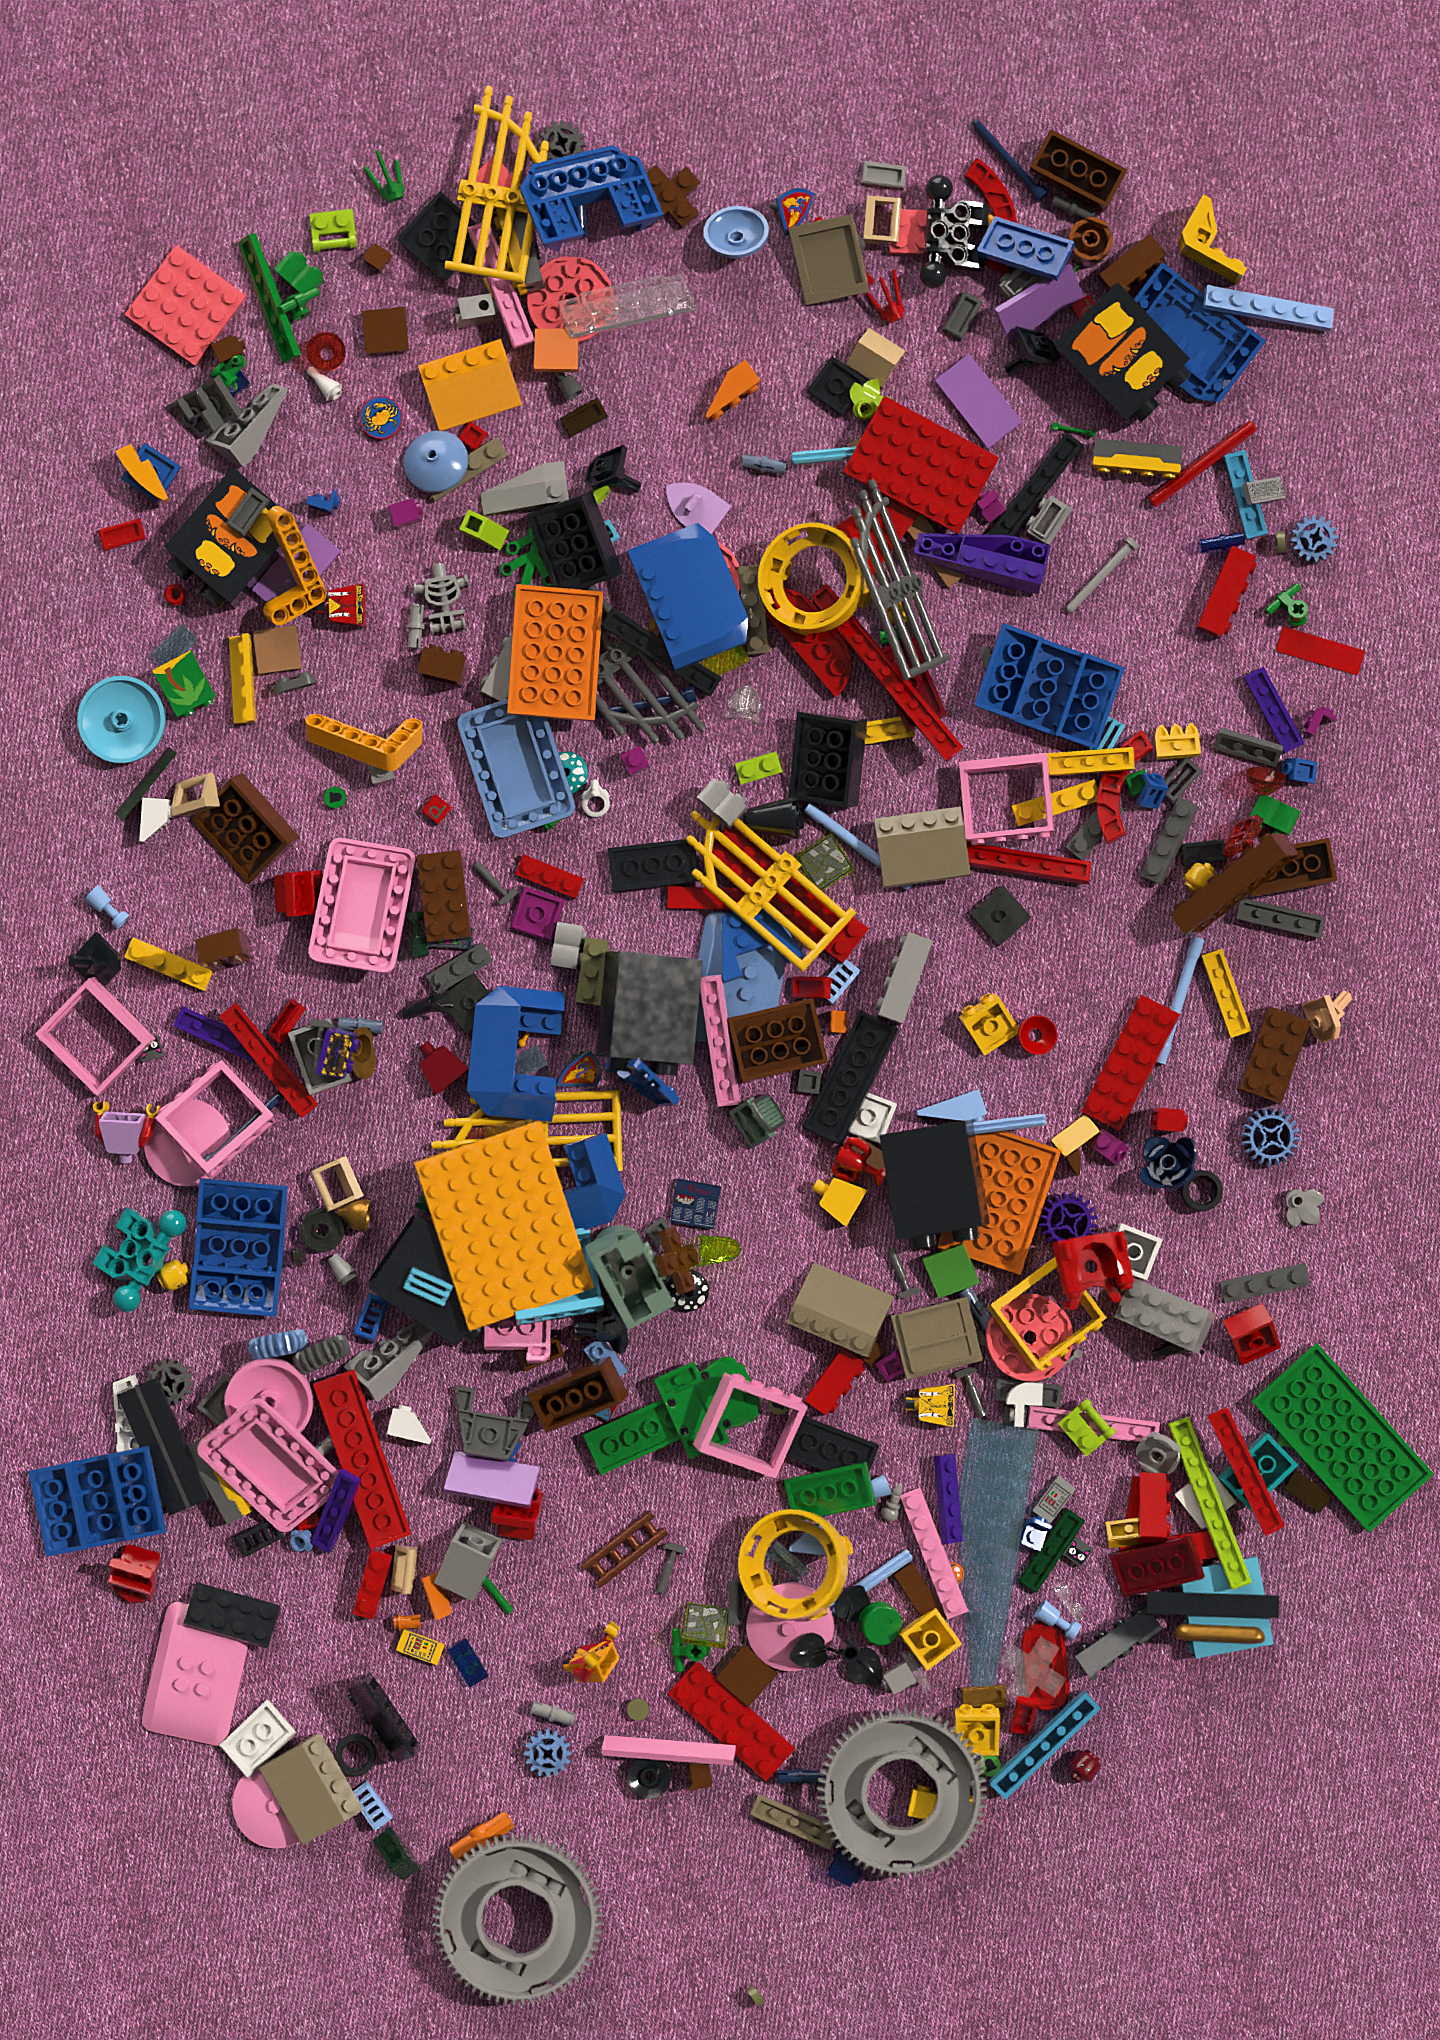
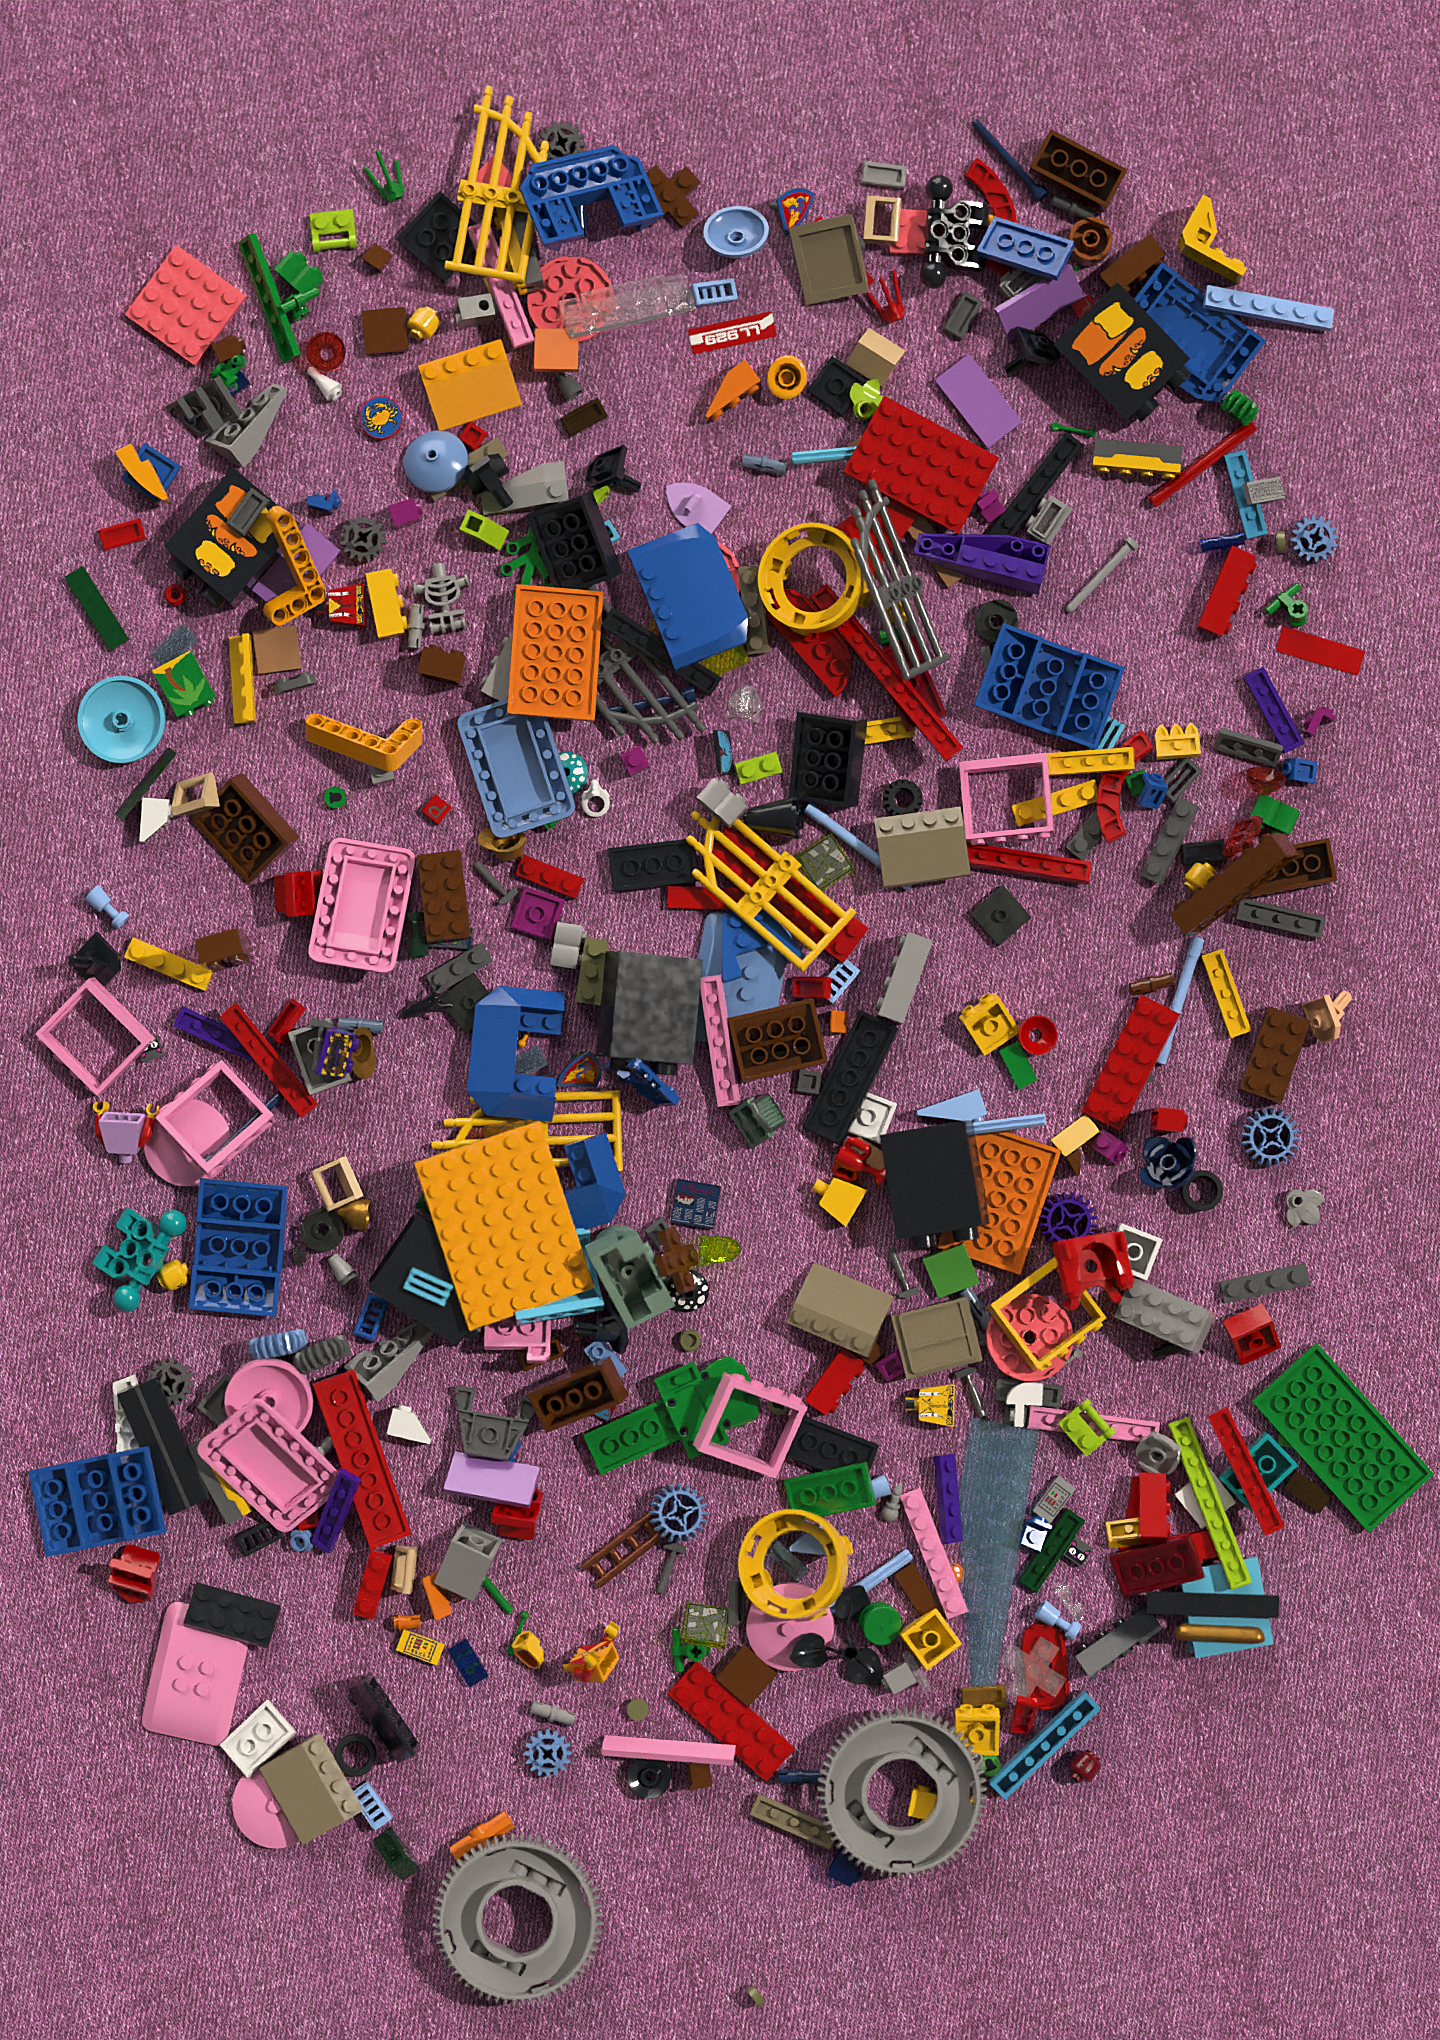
dark red torso [418,1040,469,1095] -> none
none -> dark green tile [64,566,130,651]
none -> dark grey gear [340,515,387,563]
none -> yellow brick [365,568,408,640]
none -> yellow head [408,307,440,340]
none -> black piece [463,453,513,509]
none -> pearl gold piece [478,827,527,861]
none -> green hinge [507,1611,529,1655]
none -> yellow rock [512,1630,544,1669]
none -> medium blue gear [649,1483,708,1543]
none -> olive tile [679,1329,701,1351]
none -> red sticker [688,311,777,354]
none -> light blue slope [689,278,738,309]
none -> slope [713,730,735,775]
none -> light orange hat [767,355,807,399]
none -> black tyre [883,779,923,816]
none -> pearl dark grey plate [975,599,1019,644]
none -> green tile [999,1041,1038,1090]
none -> reddish brown pin [1129,972,1175,996]
none -> green gear [1221,390,1259,426]

